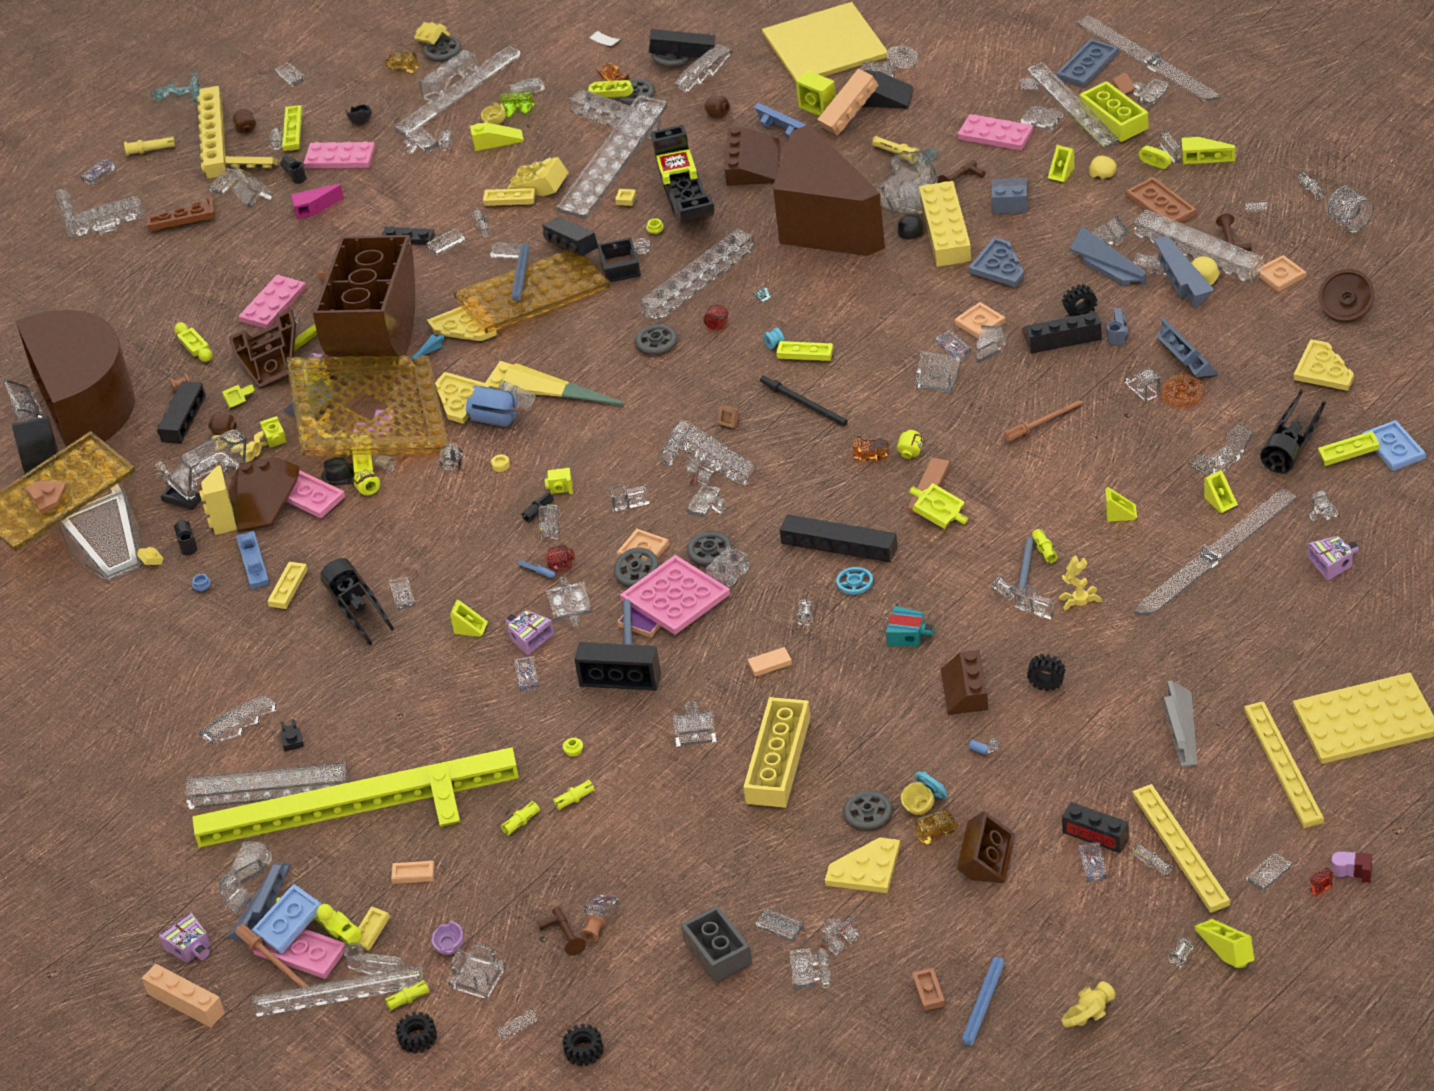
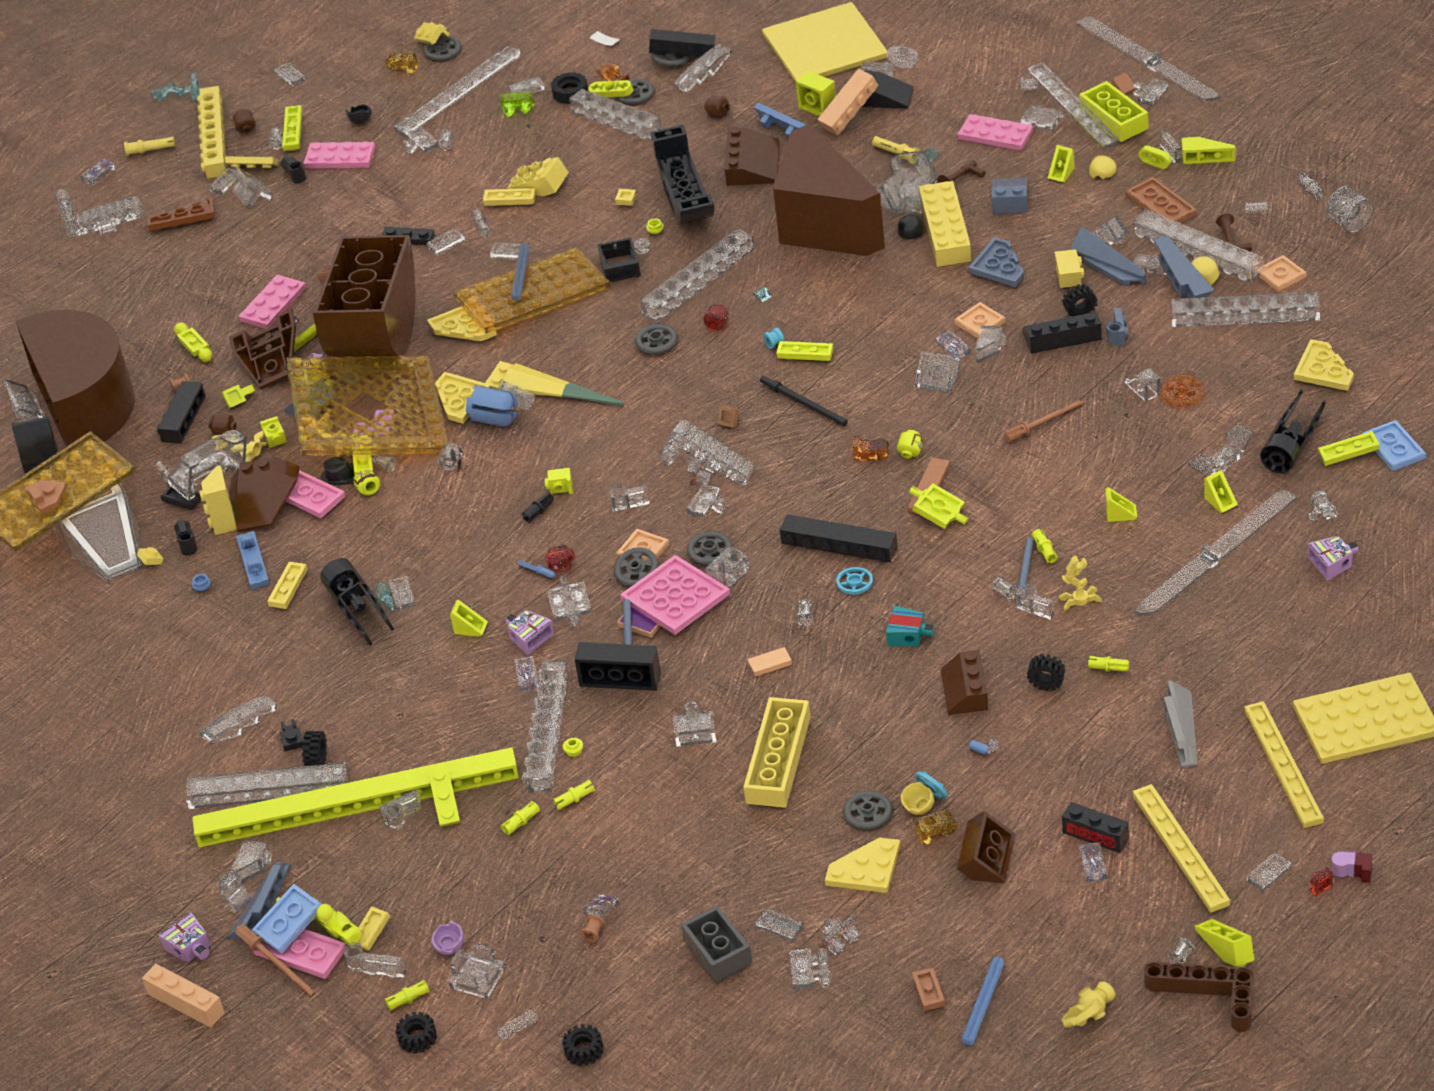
clear plate [252,965,426,1016] -> none
dark pink slope [291,183,344,219] -> none
light nougat tile [391,861,435,884] -> none
dark azure piece [411,334,445,360] -> none
clear arch [419,49,479,102] -> none
neon yellow slope [470,123,524,151] -> none
light yellow hair [481,103,506,125] -> none
light yellow tile [491,455,510,472] -> none
reddish brown piece [537,907,586,956] -> none
clear hips [538,504,560,540] -> none
black brick [542,217,599,256] -> none
clear plate [556,95,668,219] -> none
flag [656,149,697,185] -> none
sand blue tile [1056,39,1119,88] -> none
clear axle [1133,844,1173,876] -> none
sand blue wedge [1157,317,1218,377] -> none
reddish brown dish [1319,269,1375,322] -> none
none -> black tyre [302,731,327,767]
none -> clear light blue bar [375,582,394,610]
none -> clear plate [379,789,423,829]
none -> clear brick [522,660,569,792]
none -> black tyre [551,72,588,104]
none -> light yellow brick [1055,249,1084,288]
none -> neon yellow axle [1088,656,1130,672]
none -> reddish brown beam [1144,962,1254,1032]
none -> clear brick [1171,292,1320,327]

